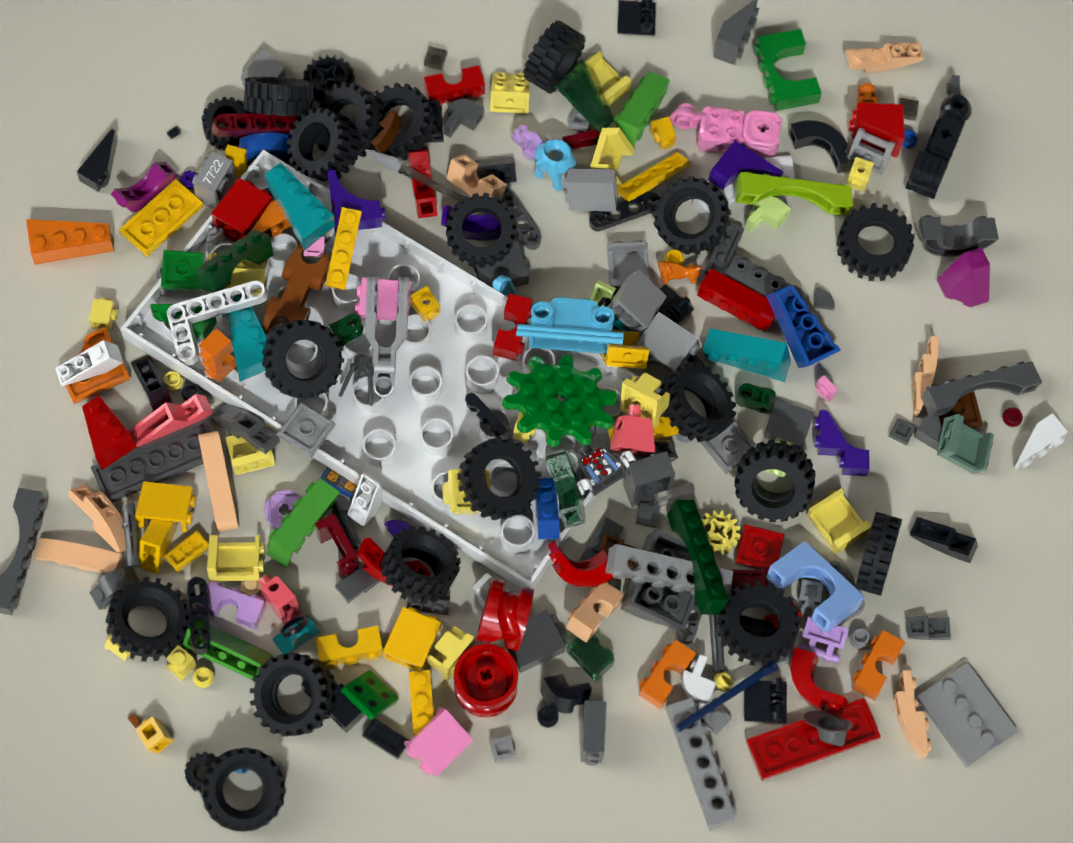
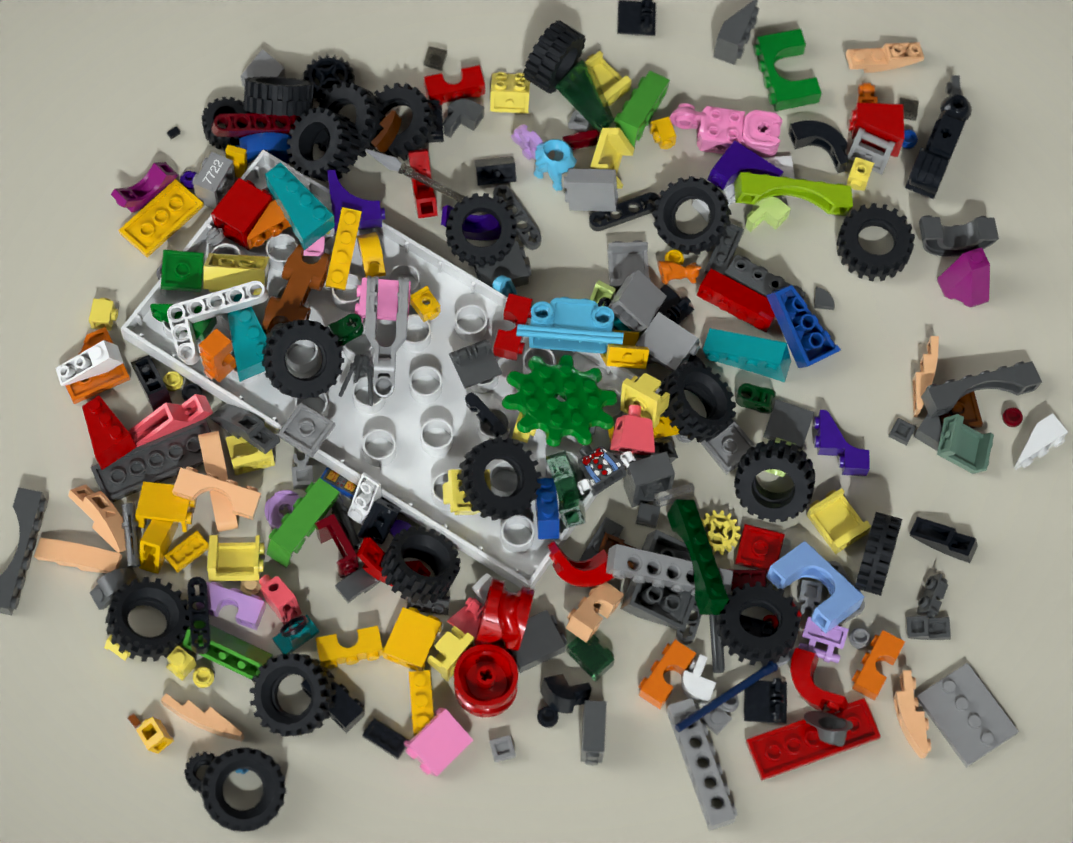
orange wedge [26,219,114,265] -> none
black slope [77,129,118,192] -> none
dark green arch [197,229,274,293] -> none
green tile [341,670,399,720] -> none
light nougat arch [446,154,507,202] -> none
yellow plate [617,152,690,202] -> none
light yellow plate [714,672,733,692] -> none
bright pink plate [815,375,838,401] -> none
none -> light nougat slope [161,693,244,741]
none -> light nougat arch [173,467,261,520]
none -> light grey plate [292,454,314,489]
none -> yellow brick [357,232,386,278]
none -> black hinge [357,497,401,544]
none -> coral hinge [447,597,485,645]
none -> dark grey hinge [449,339,502,389]
none -> light grey plate [720,692,739,712]
none -> dark grey hinge [917,574,948,618]

